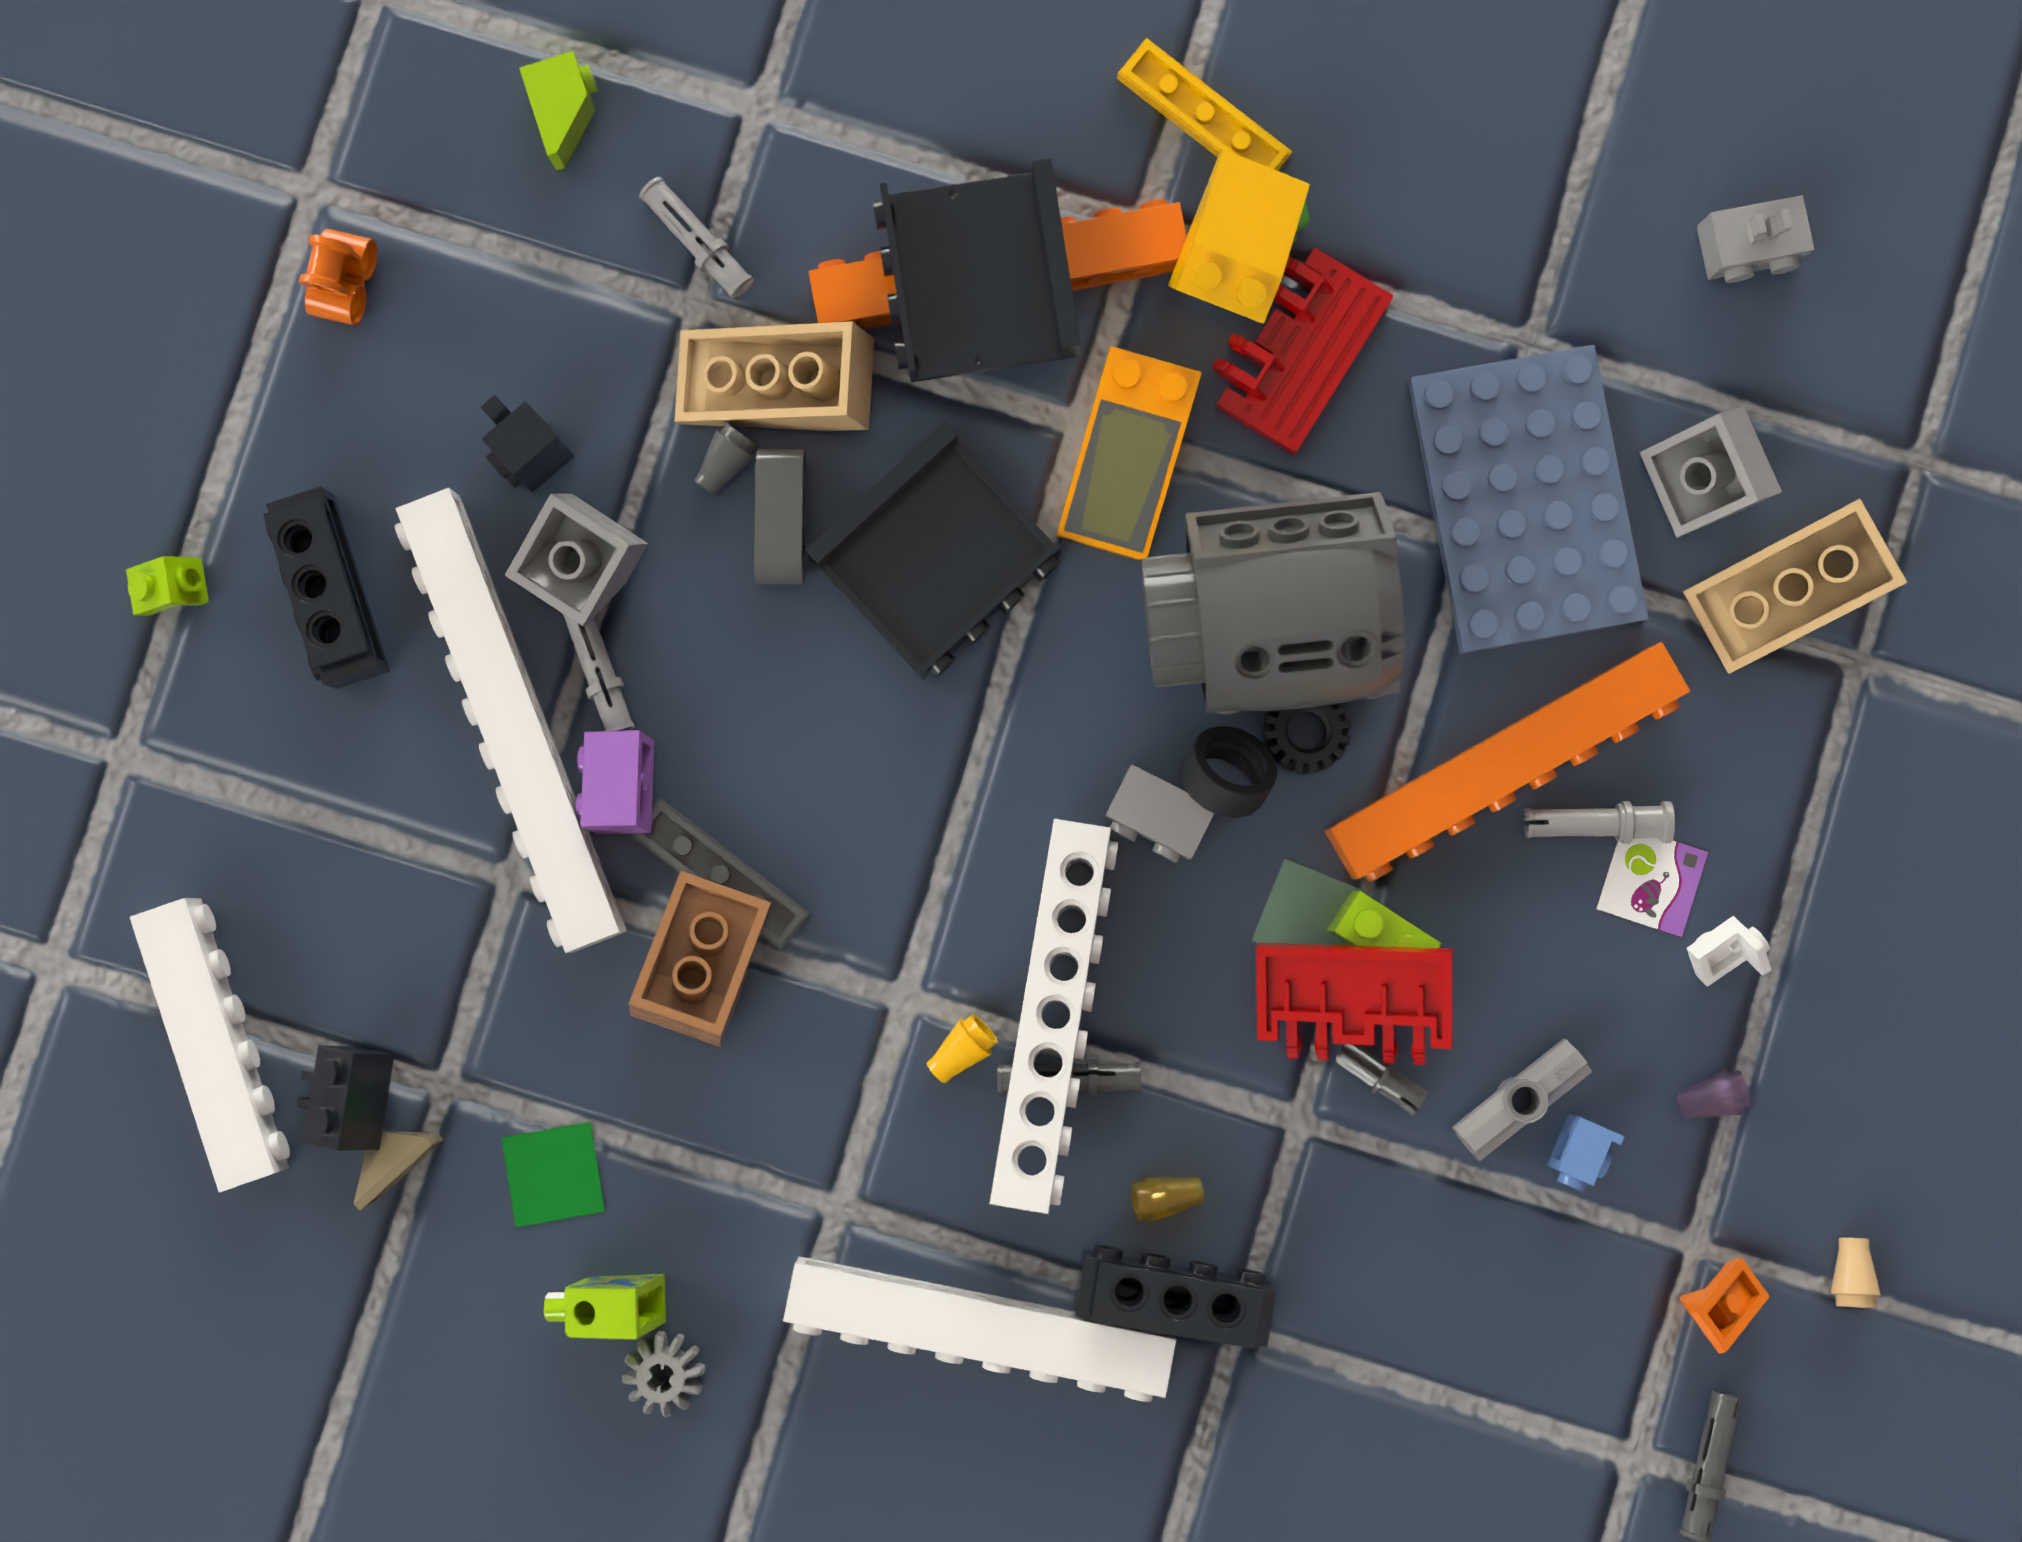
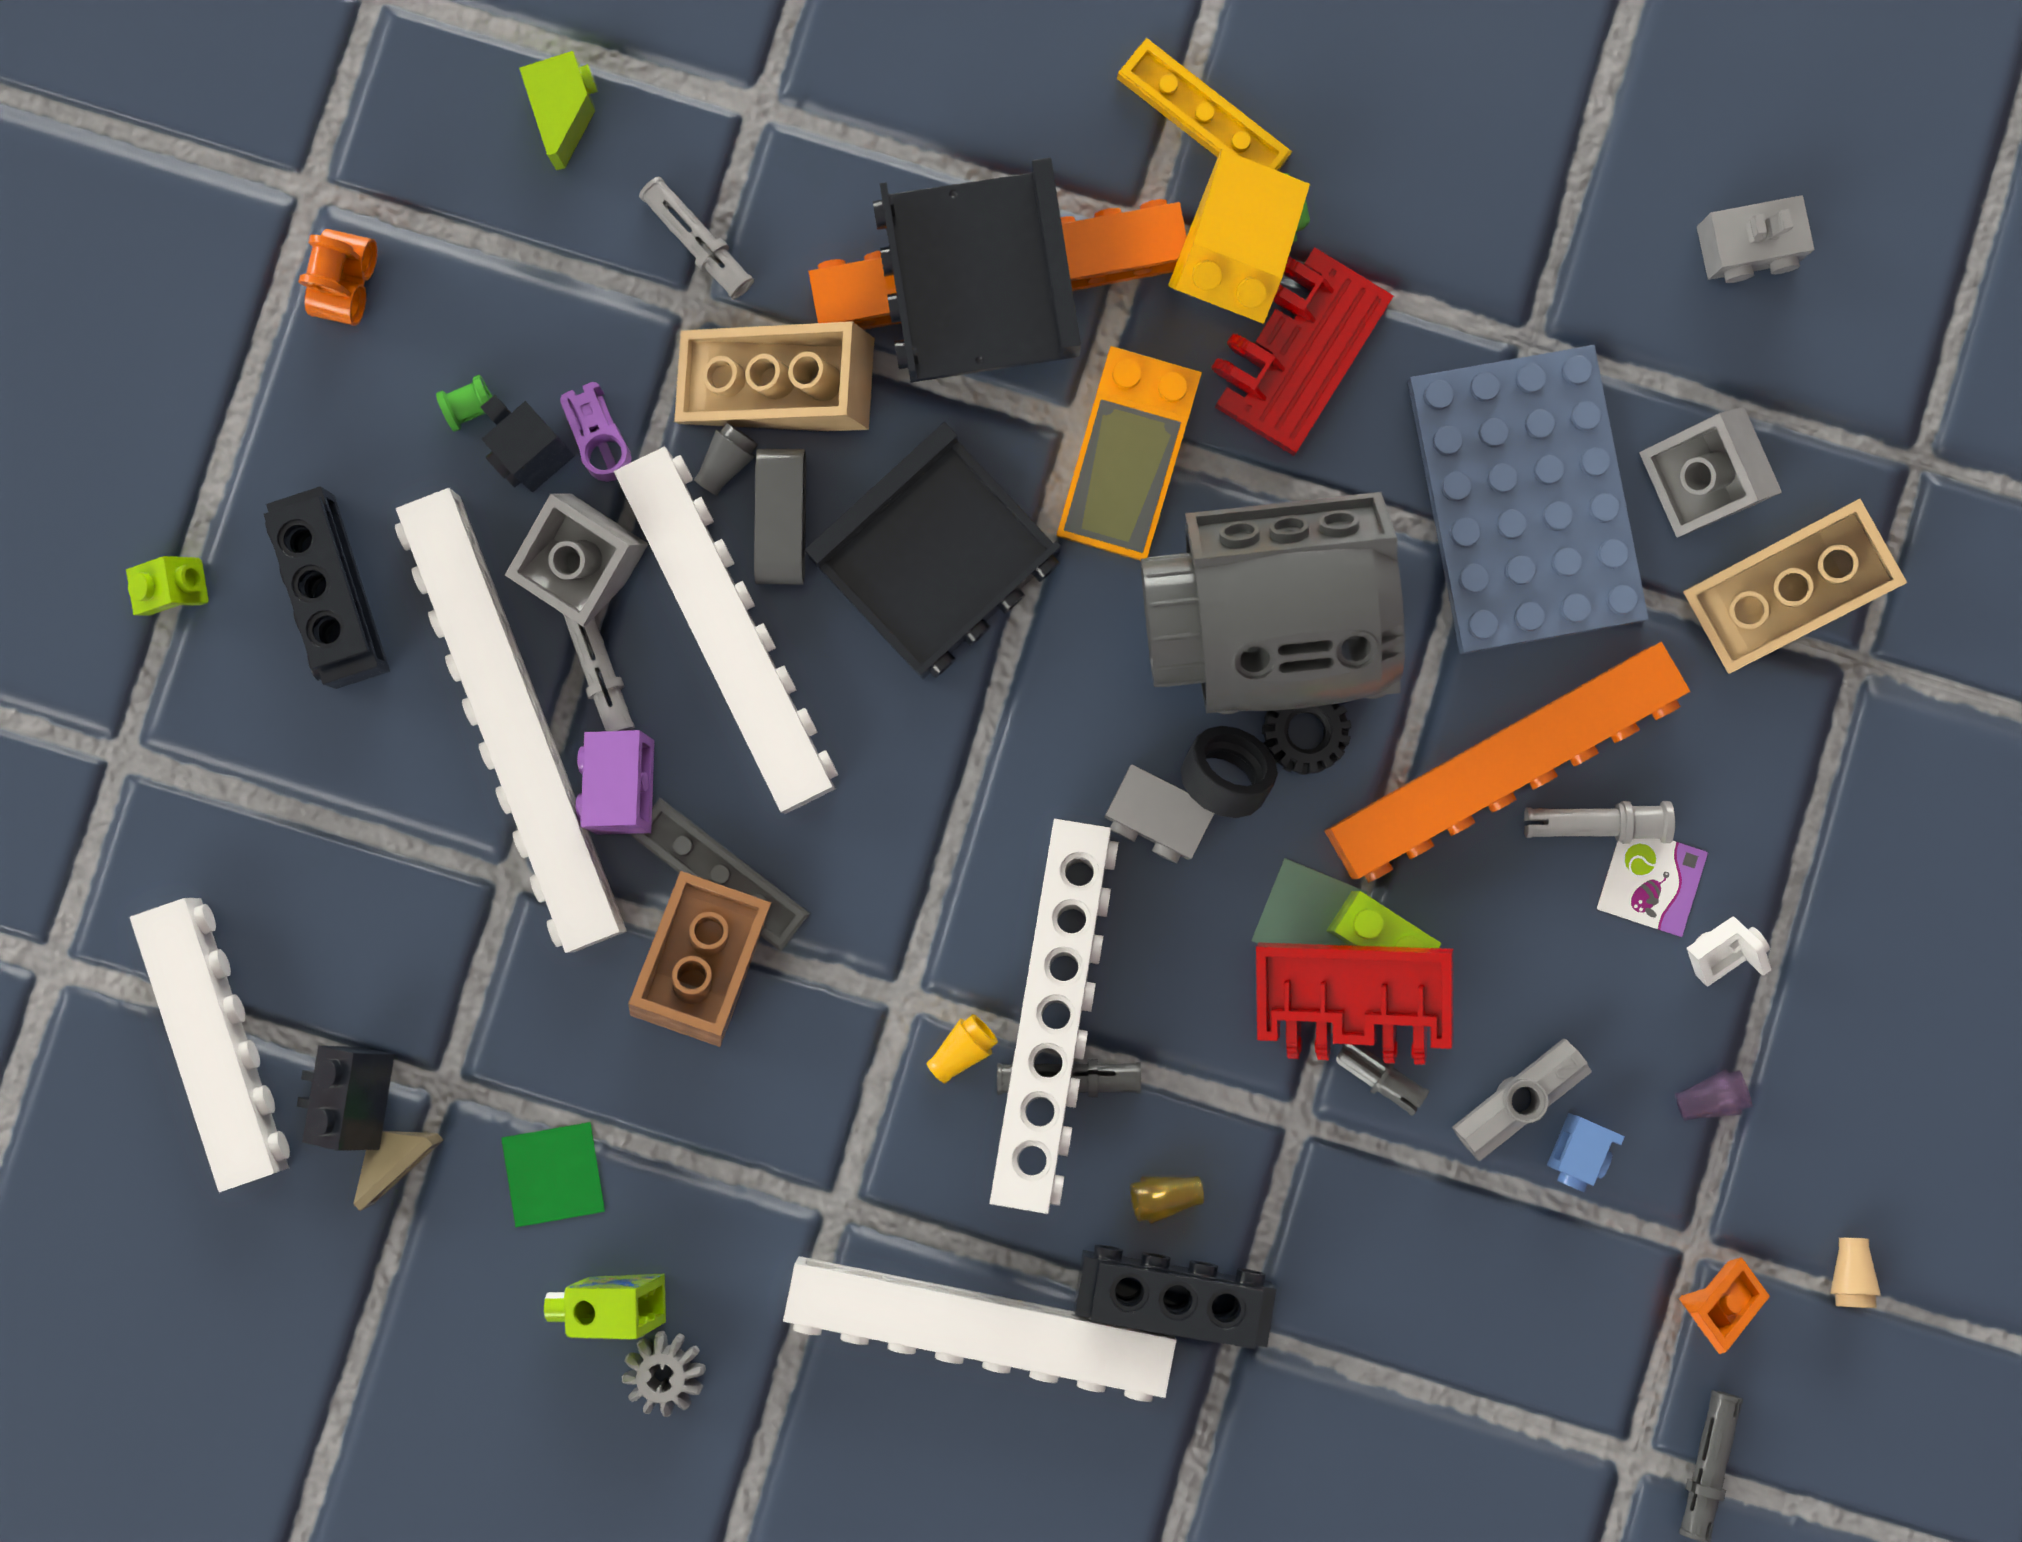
none -> bright green bush [436,374,492,432]
none -> medium lavender piece [560,382,632,482]
none -> white brick [614,446,838,814]

